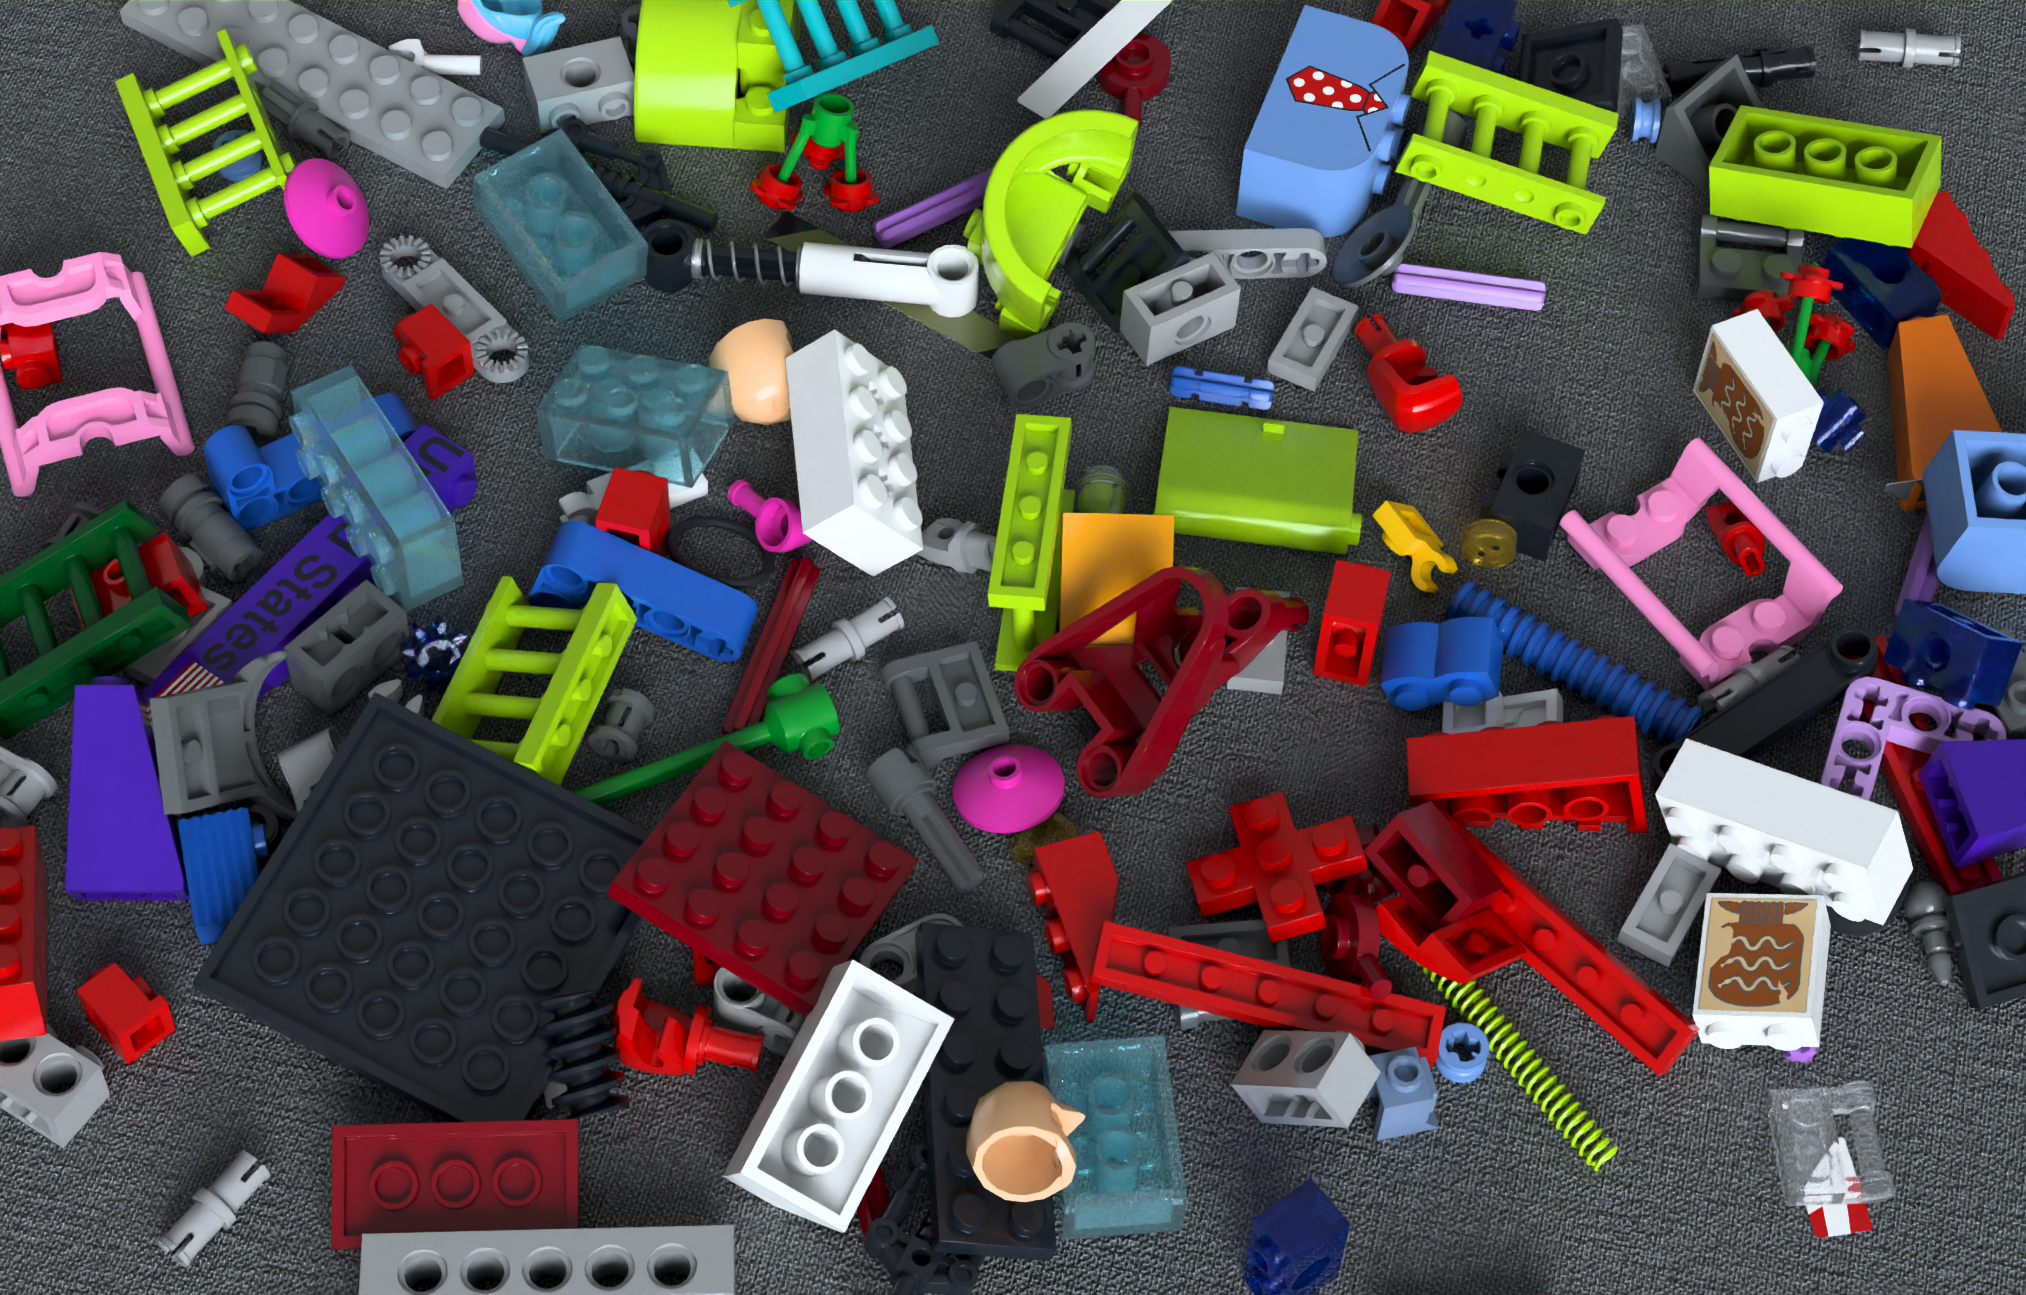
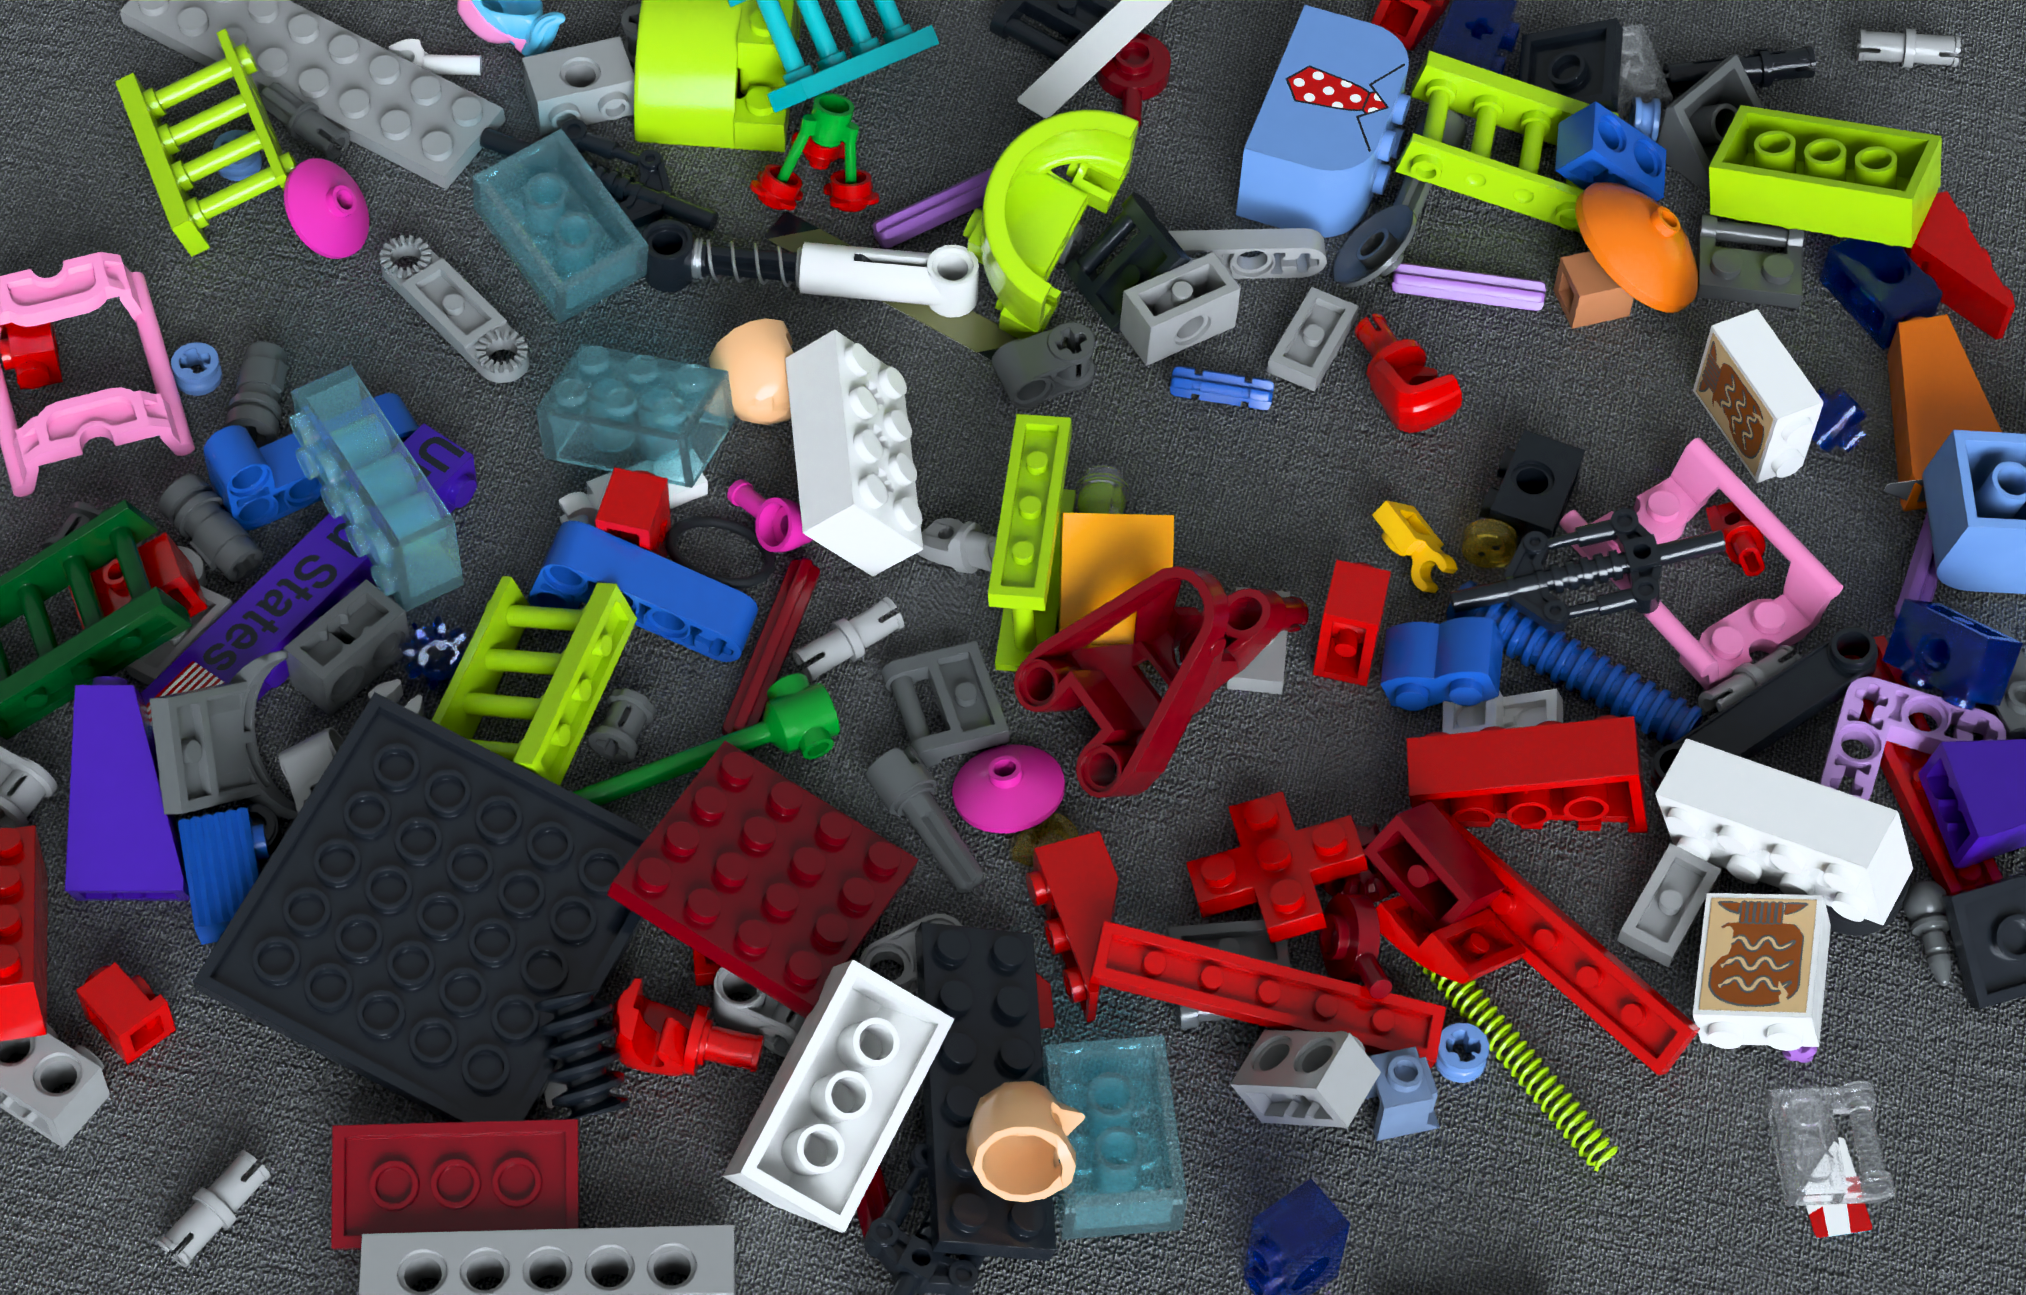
red slope [224,253,346,334] -> none
red brick [393,303,474,401] -> none
lime door [1154,406,1362,555] -> none
red plant [1732,263,1856,389] -> none
none -> medium blue bush [171,342,222,396]
none -> black bar [1450,508,1726,632]
none -> nougat brick [1553,251,1634,329]
none -> blue brick [1555,101,1666,201]
none -> orange dish [1575,182,1698,313]

